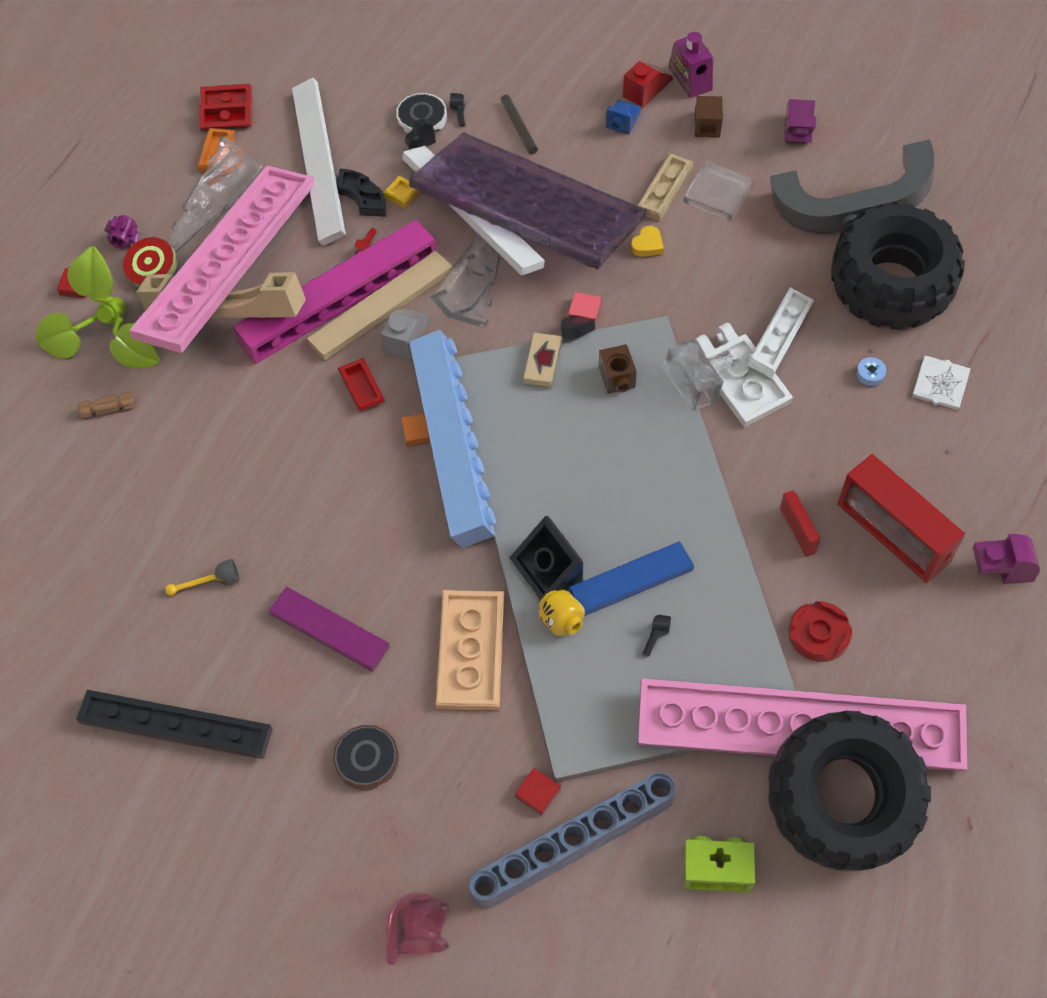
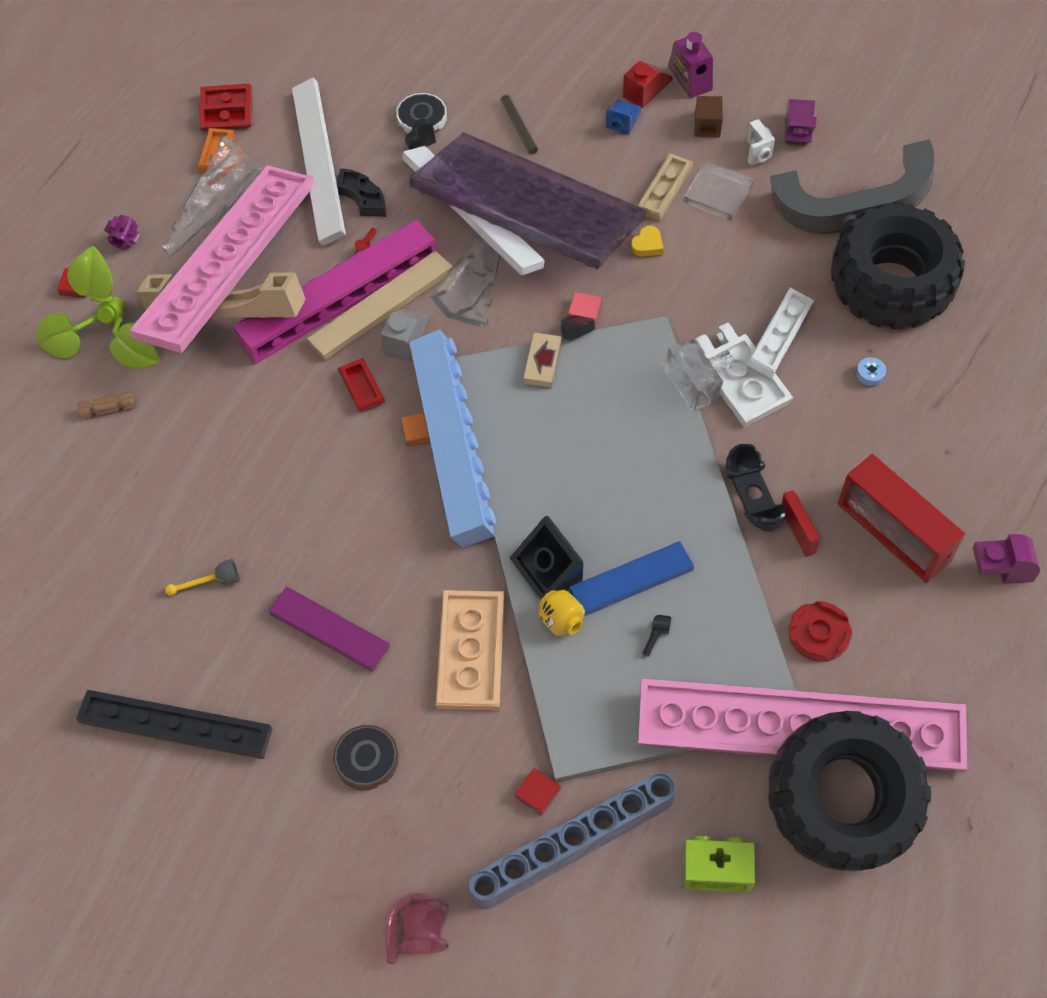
red tile [123,237,177,287] -> none
yellow tile [384,175,421,209] -> none
black hand [450,93,465,127] -> none
reddish brown brick [598,344,637,394] -> none
white piece [912,356,971,410] -> none
none -> black piece [725,444,787,532]
none -> white bracket [747,119,775,166]

